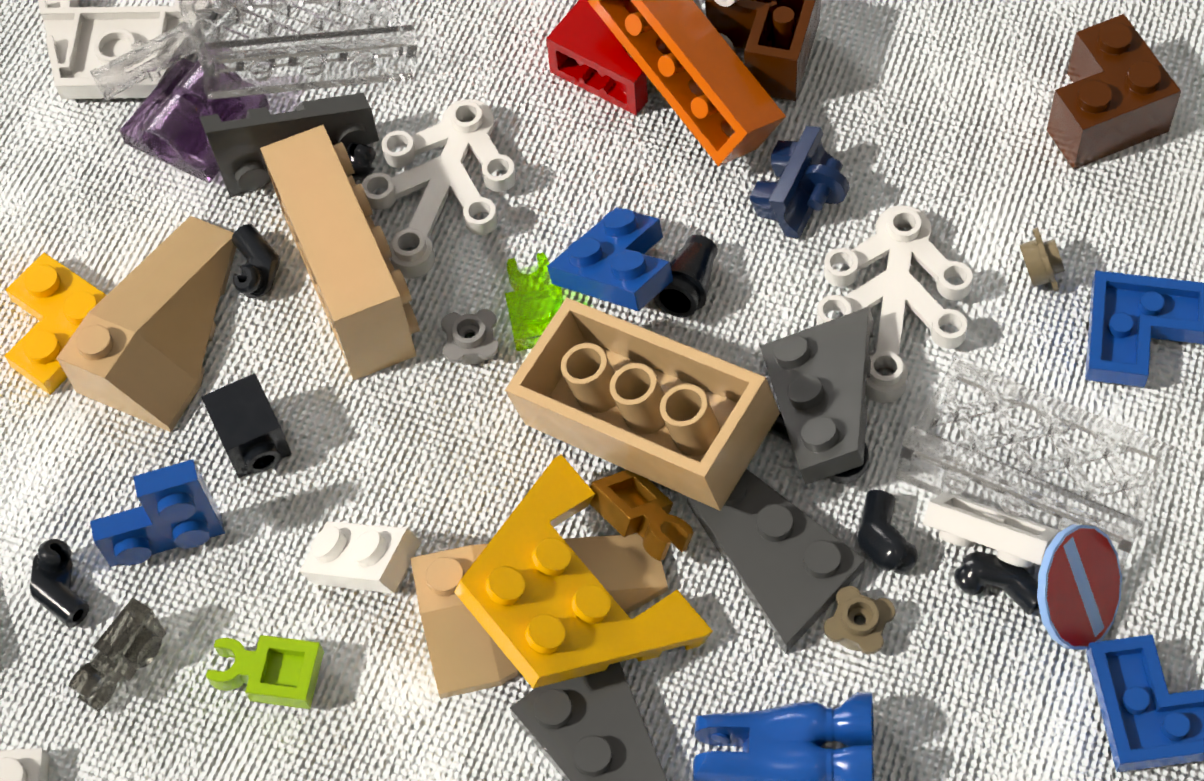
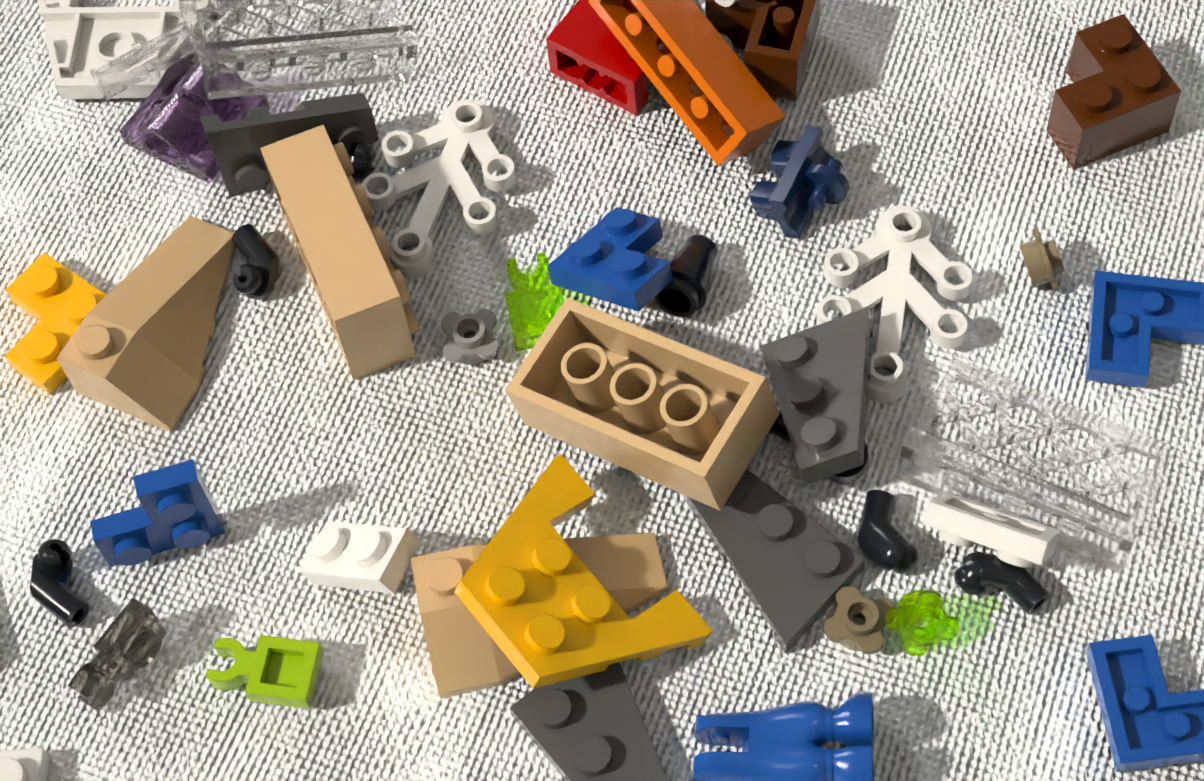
black brick [201,373,292,478] -> none
pearl gold plate [590,470,694,561] -> none
red piece [1037,524,1122,650] -> none
none -> clear neon green plate [885,590,960,656]

